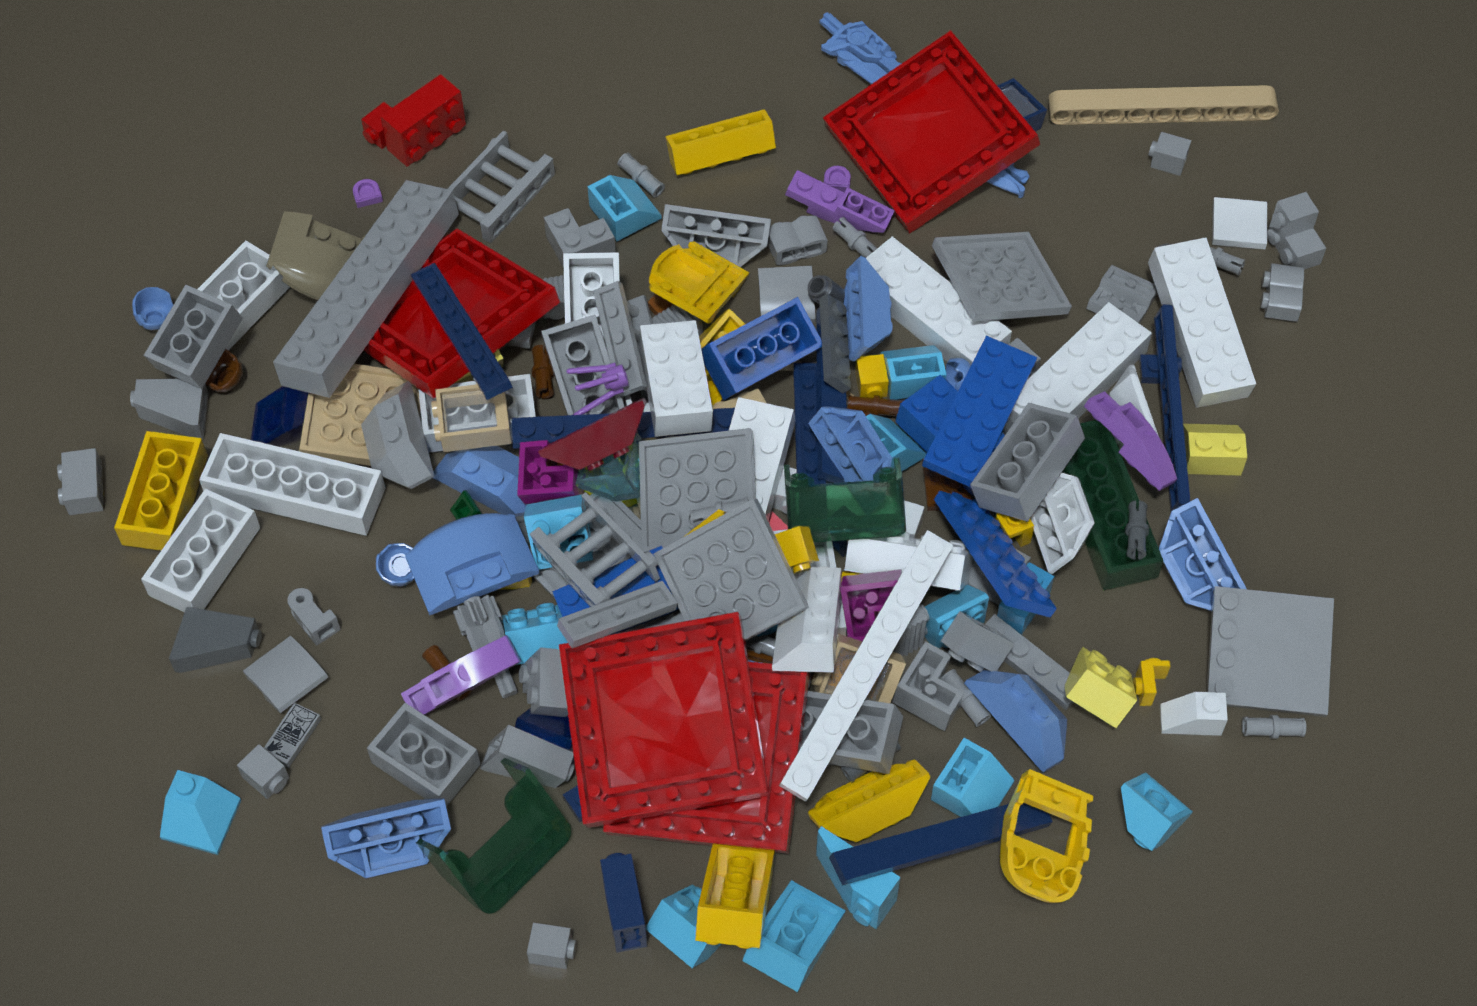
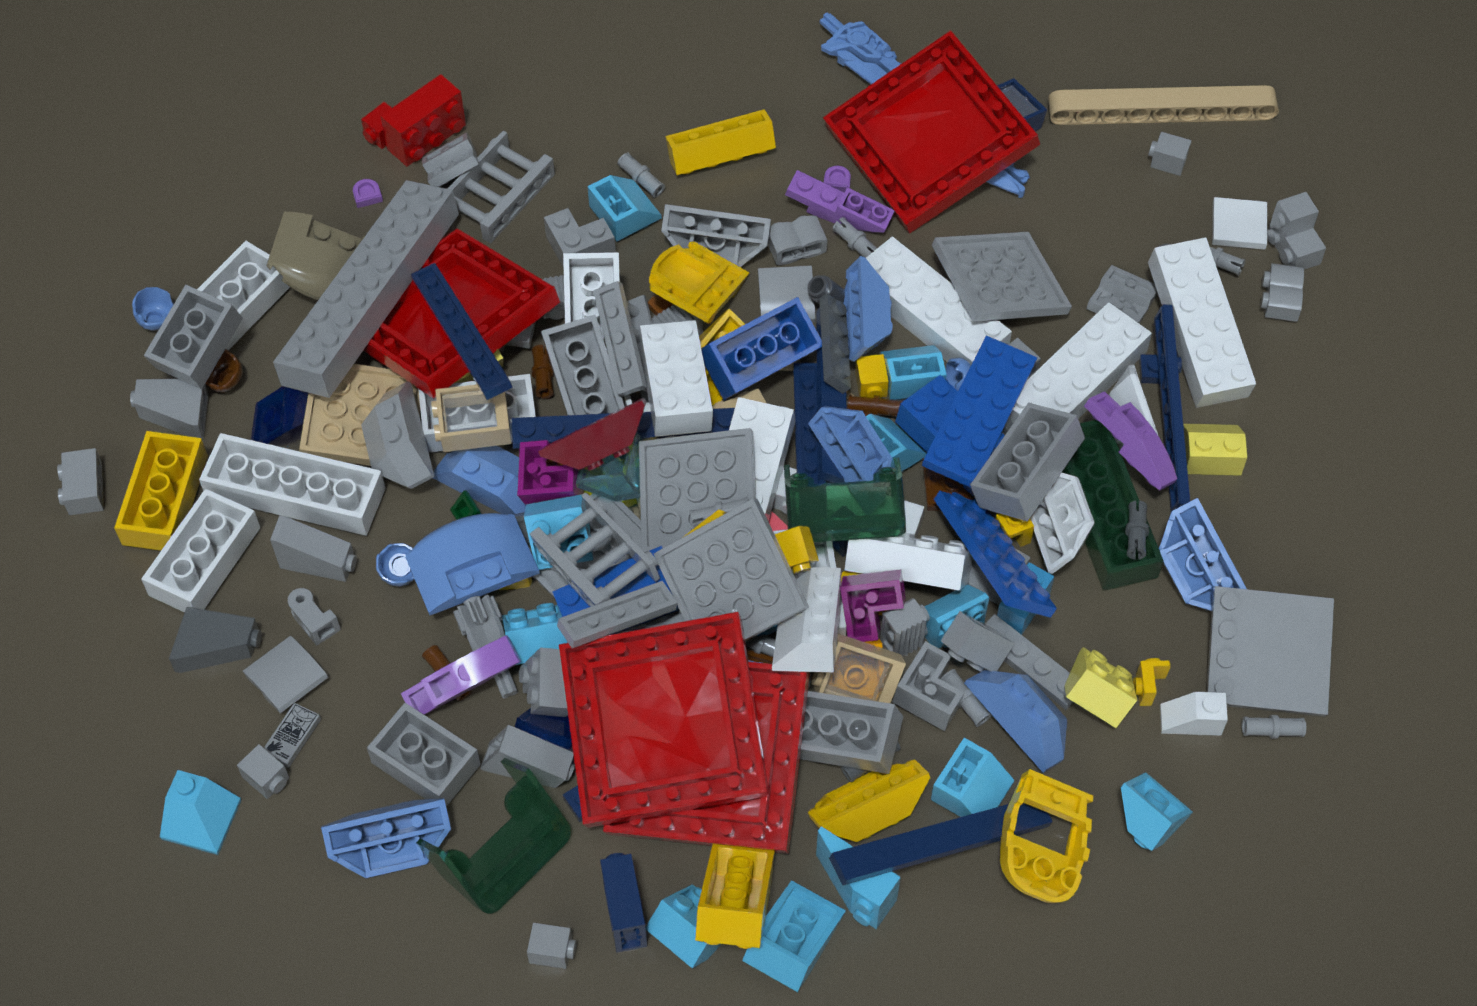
medium lavender plant [566,362,629,415] -> none
white plate [779,530,953,802] -> none
none -> light grey slope [270,515,357,582]
none -> light grey slope [422,132,479,187]

